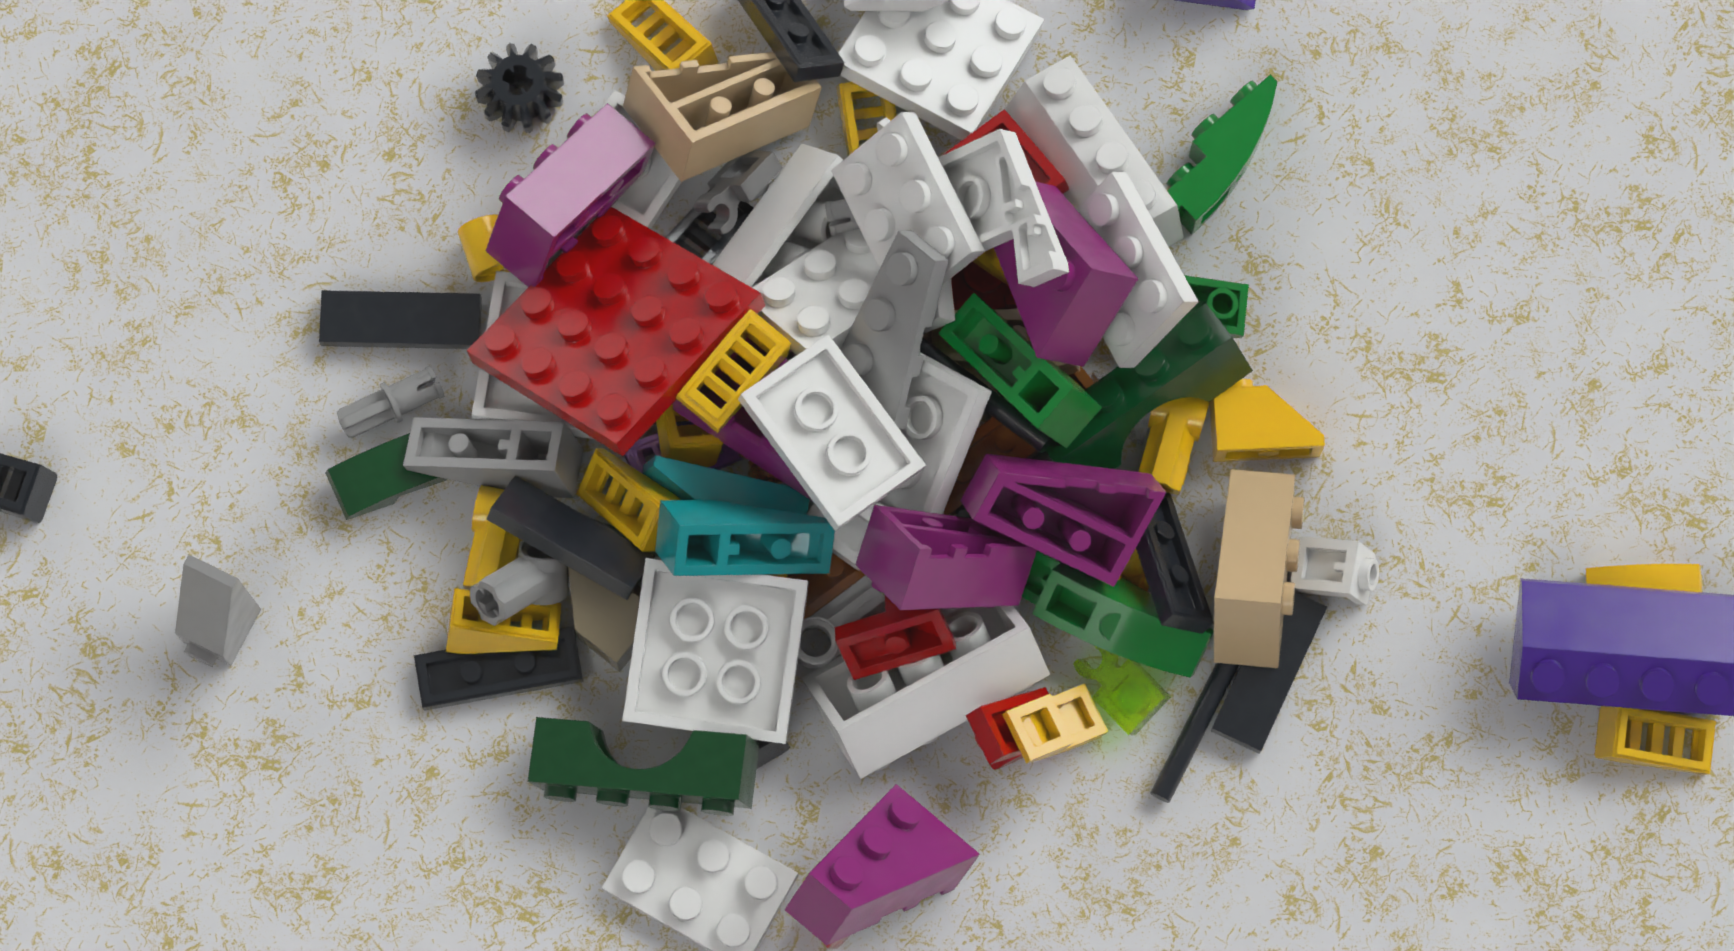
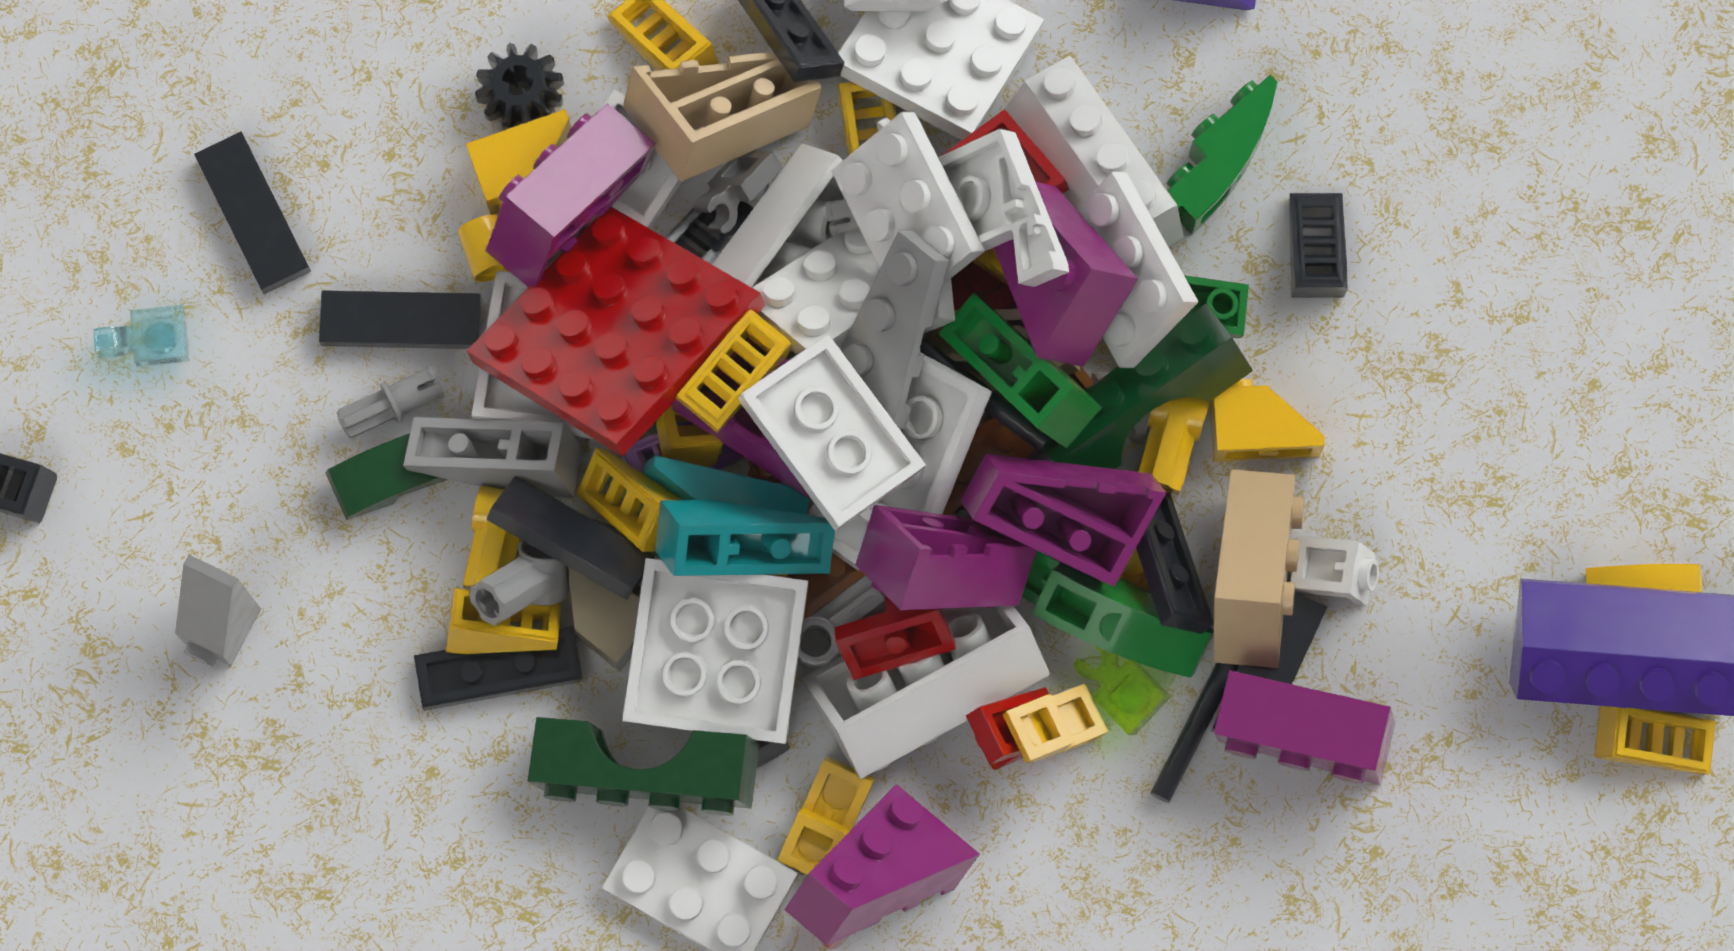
none -> clear light blue plate [93,305,190,367]
none -> black tile [194,131,311,294]
none -> yellow slope [466,109,571,215]
none -> yellow slope [777,756,876,875]
none -> magenta wedge [1214,670,1395,786]
none -> black slope [1289,193,1348,298]

